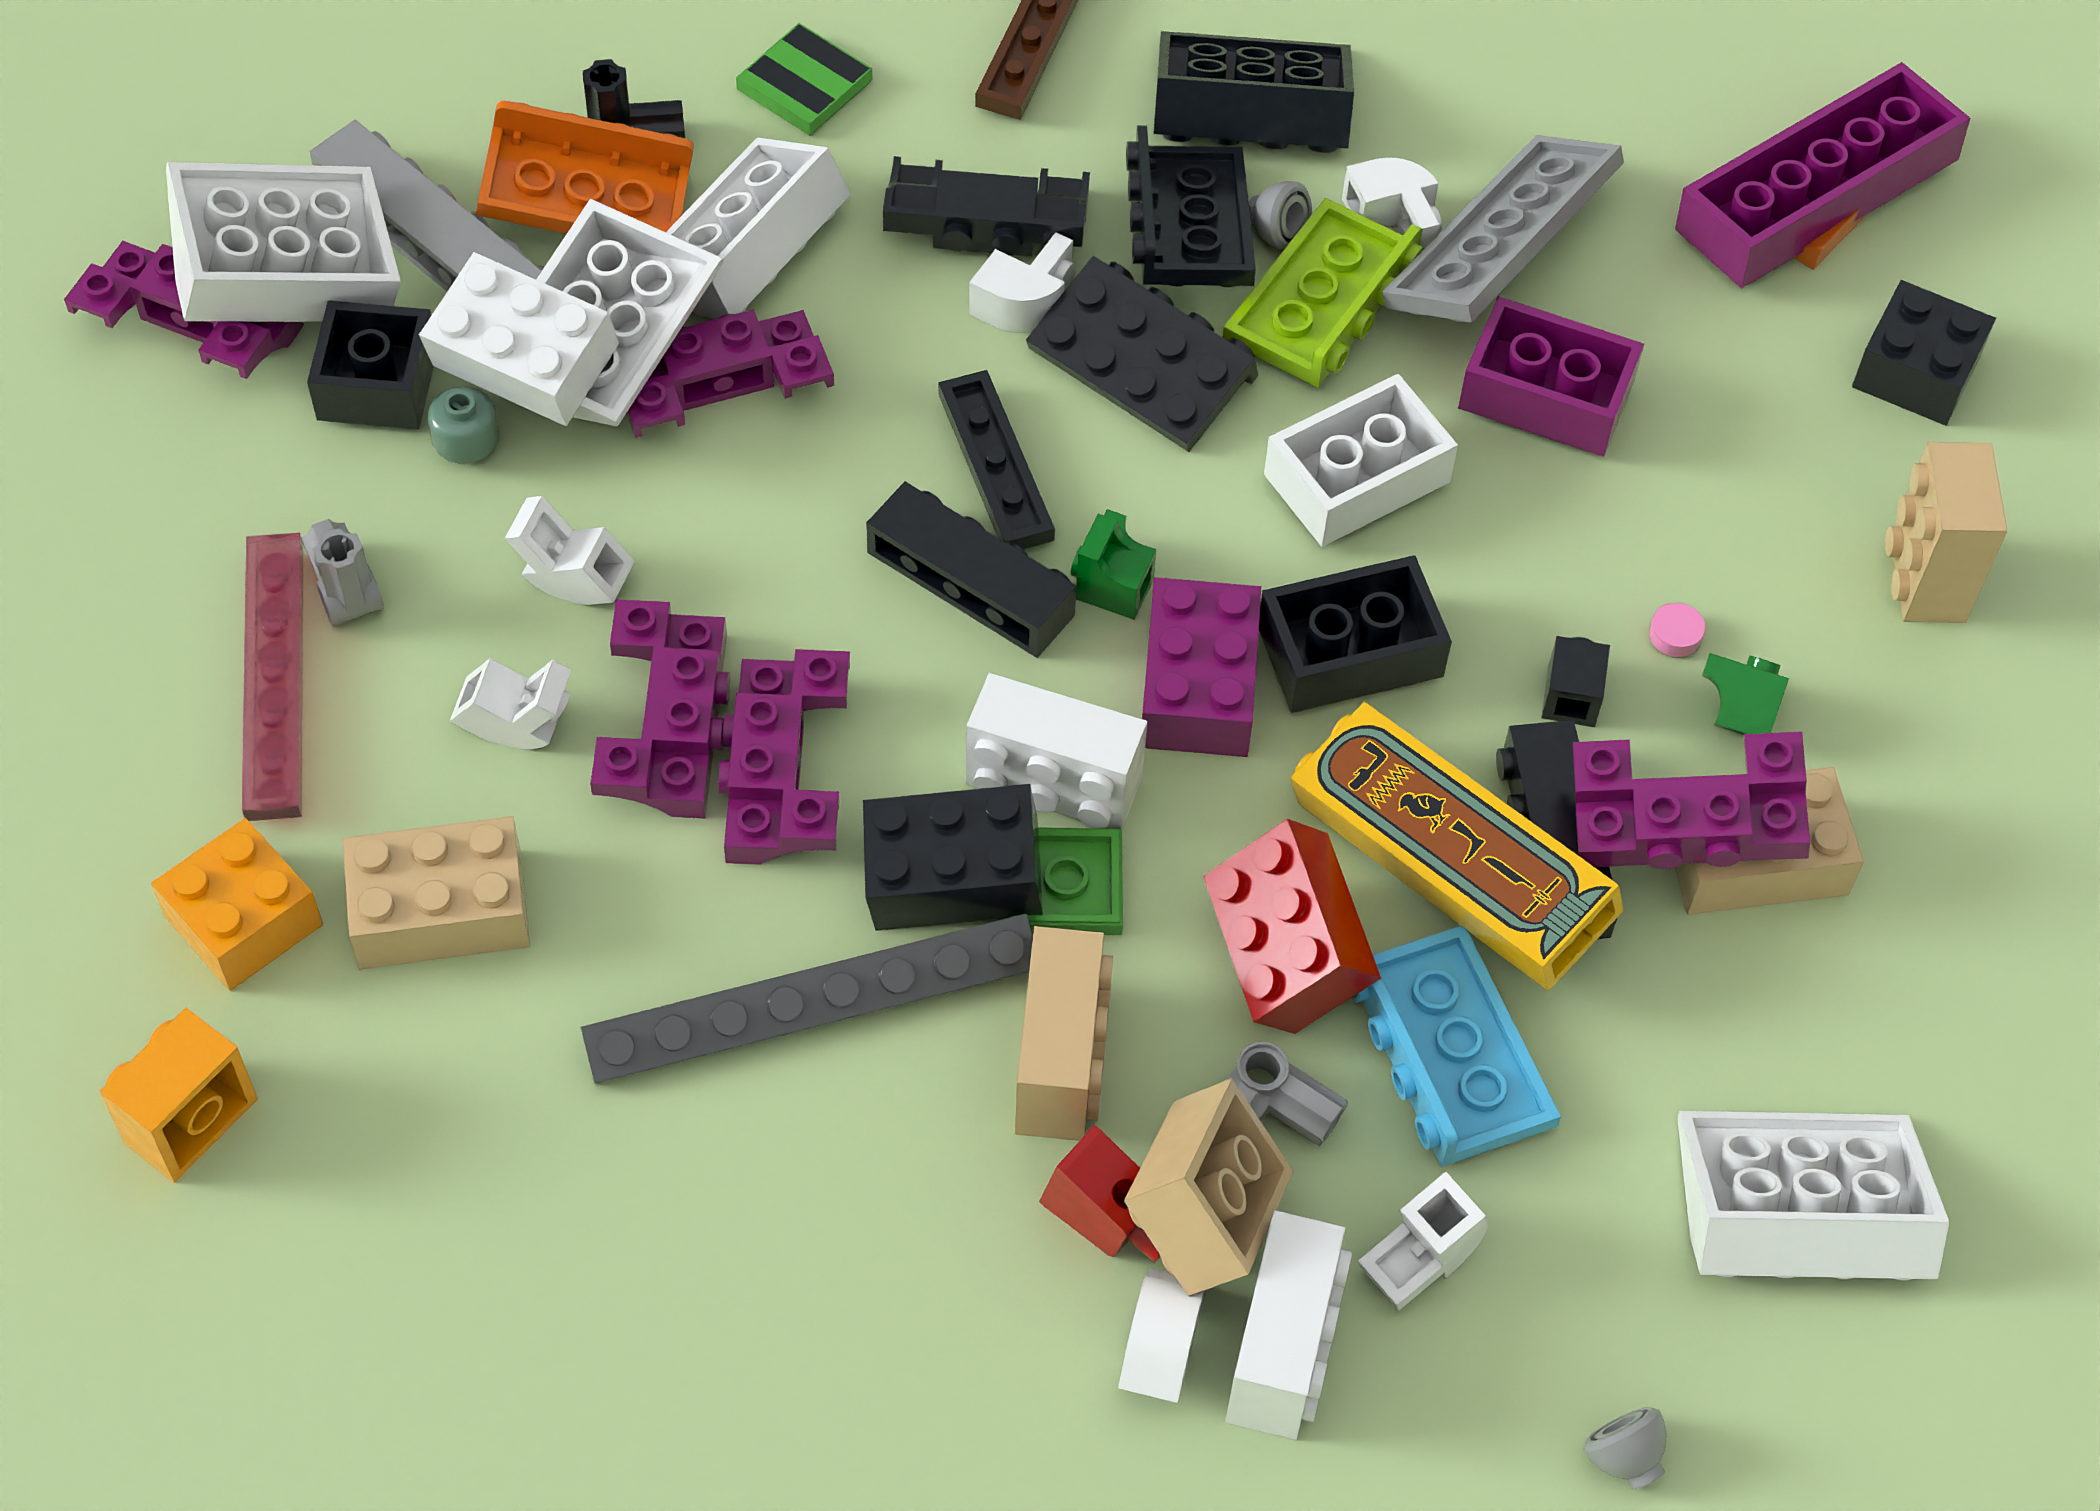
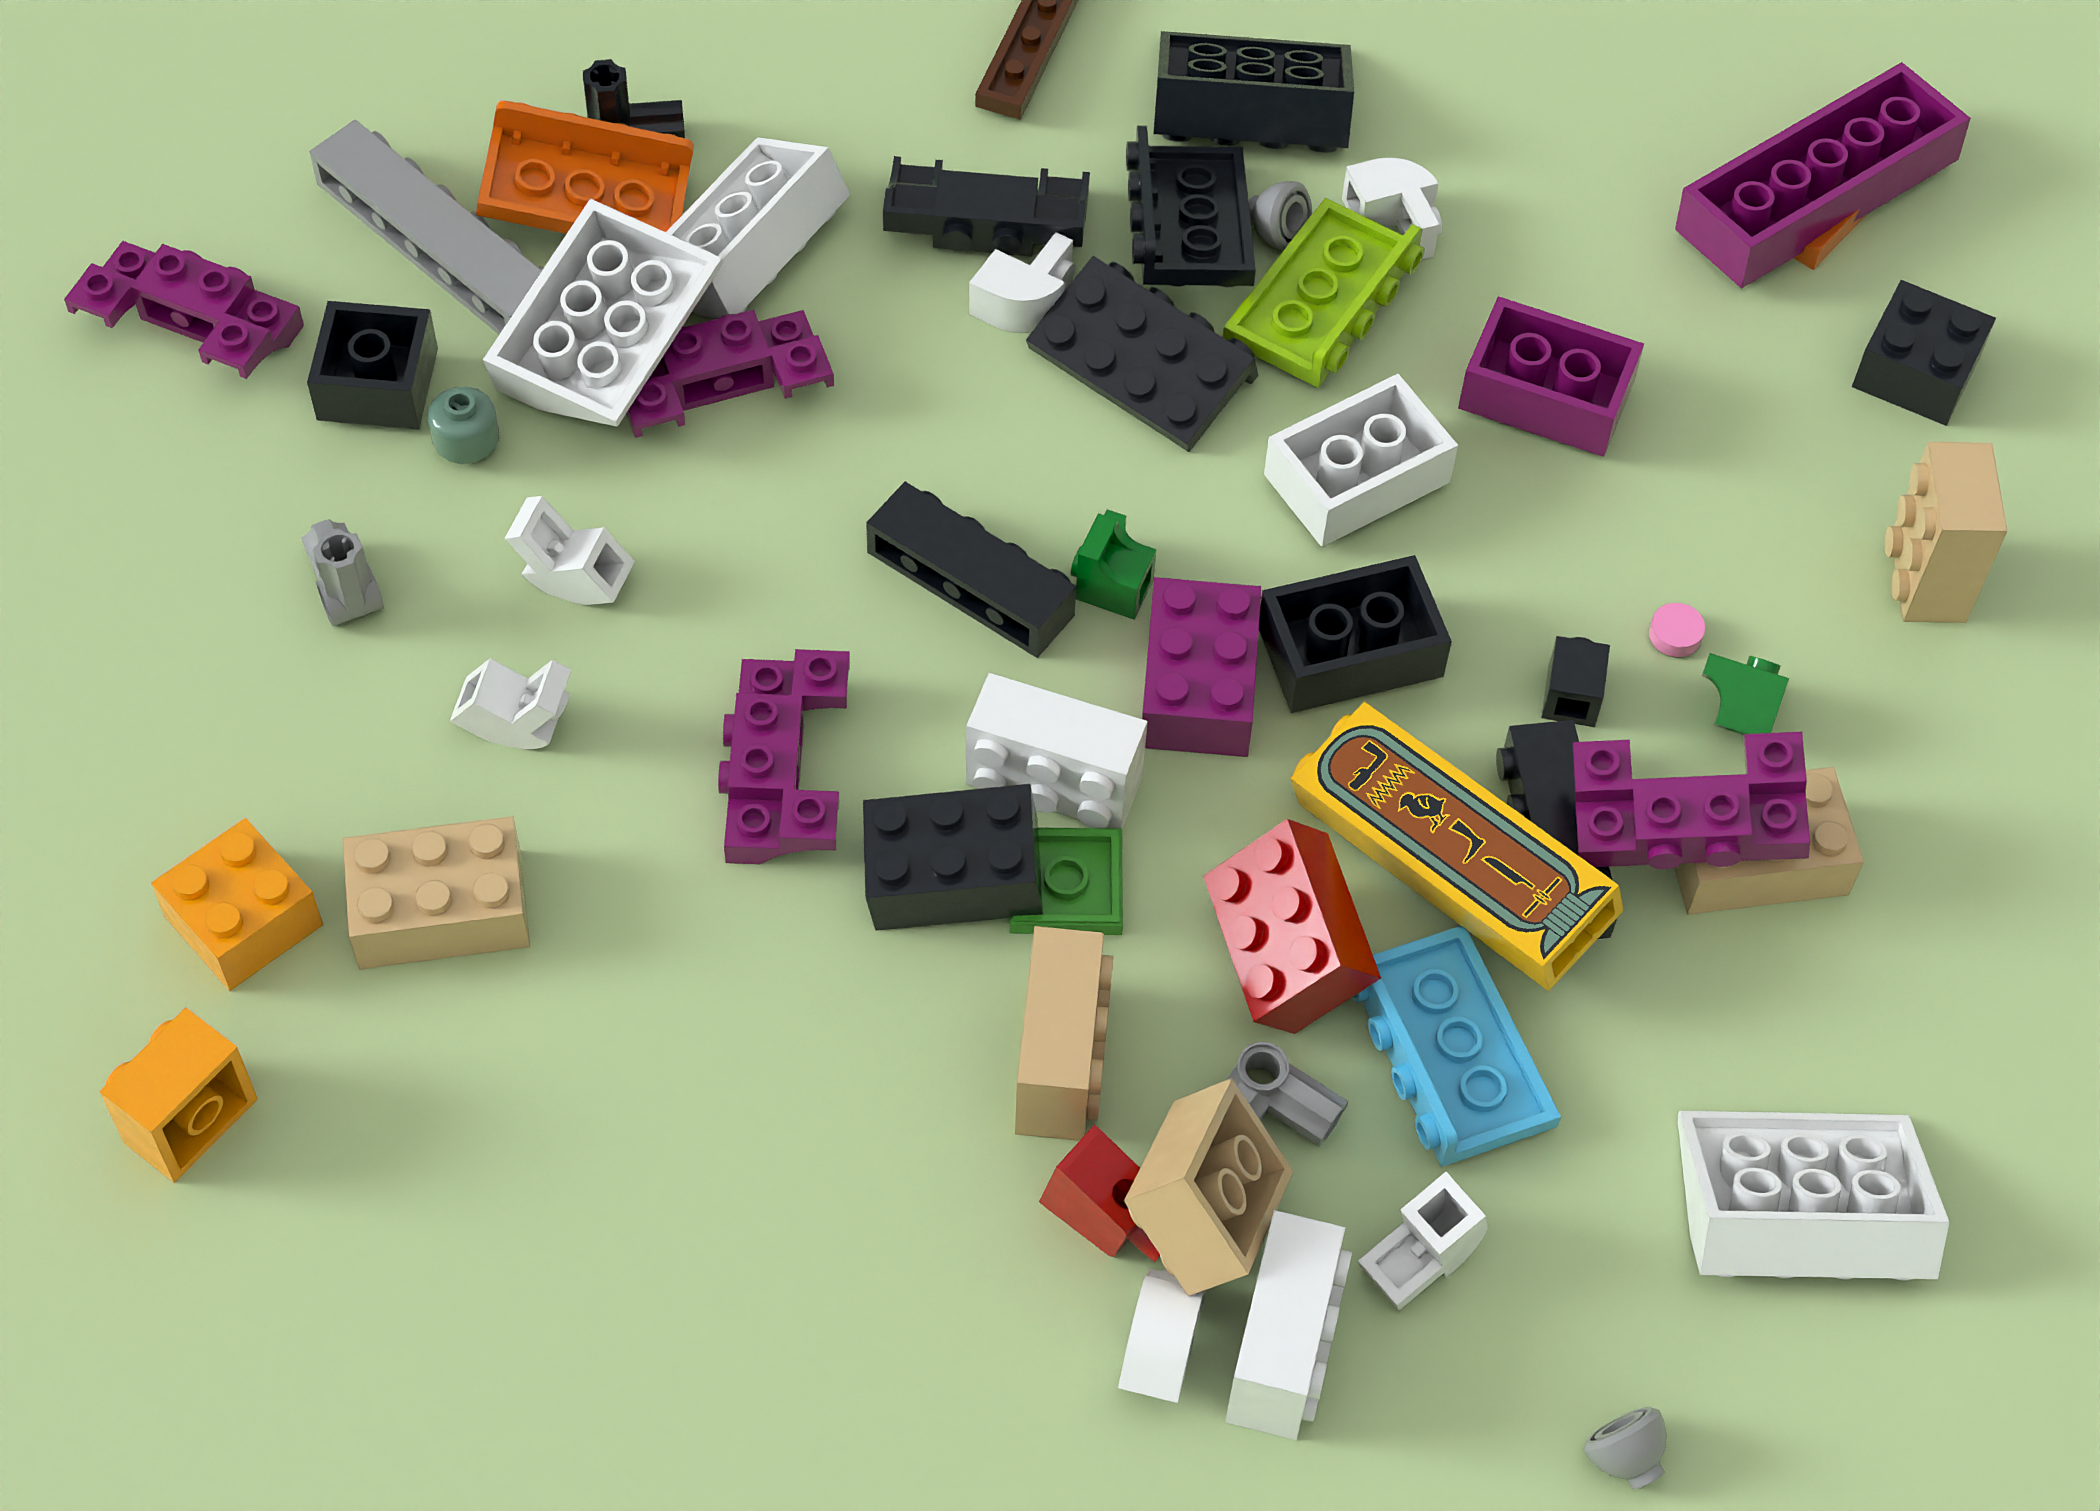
white slope [166,162,401,322] -> none
clear pink plate [242,532,303,821] -> none
white brick [419,252,619,426] -> none
dark grey plate [580,914,1033,1084] -> none
magenta bracket [590,599,730,819] -> none
tile [736,23,873,135] -> none
black plate [938,370,1055,549] -> none
light grey plate [1382,135,1624,323] -> none

